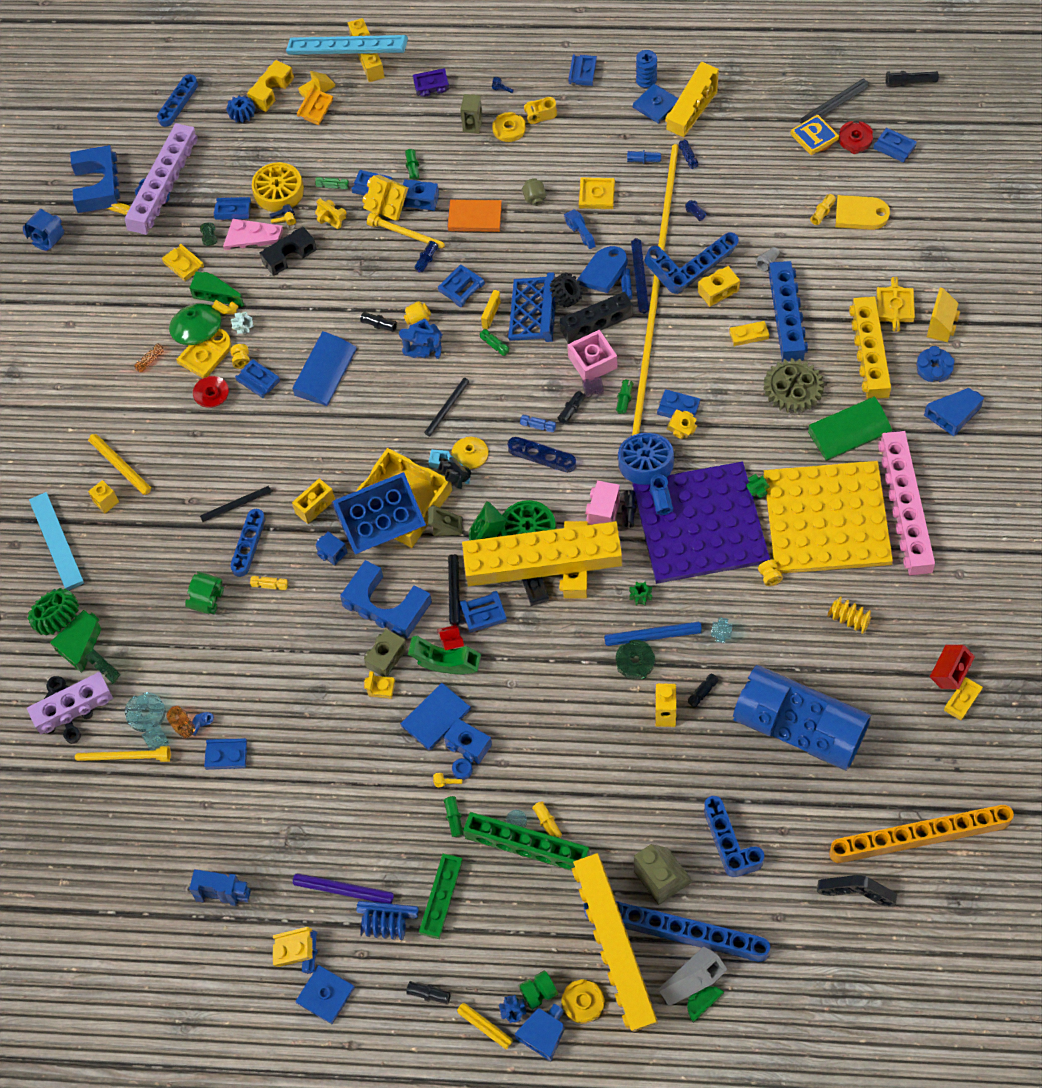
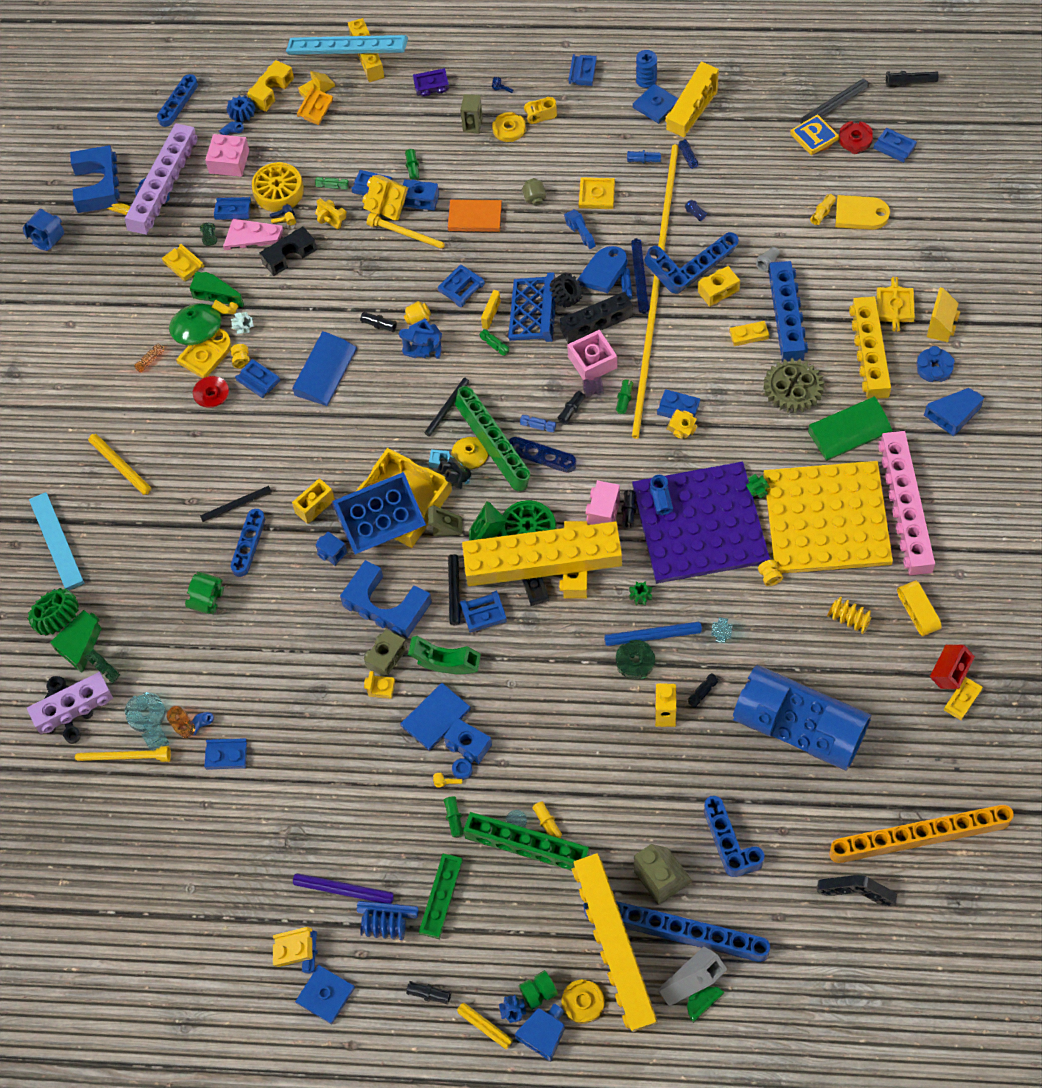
yellow brick [88,480,119,514] -> none
blue hips [189,869,251,906] -> none
yellow axle [250,576,288,590] -> none
clear blue axle [414,241,438,273] -> none
red slope [437,625,464,650] -> none
blue piece [618,433,675,485] -> none
none -> bright pink brick [205,134,249,177]
none -> blue arm [219,122,244,135]
none -> green beam [455,386,530,491]
none -> yellow beam [897,580,942,636]

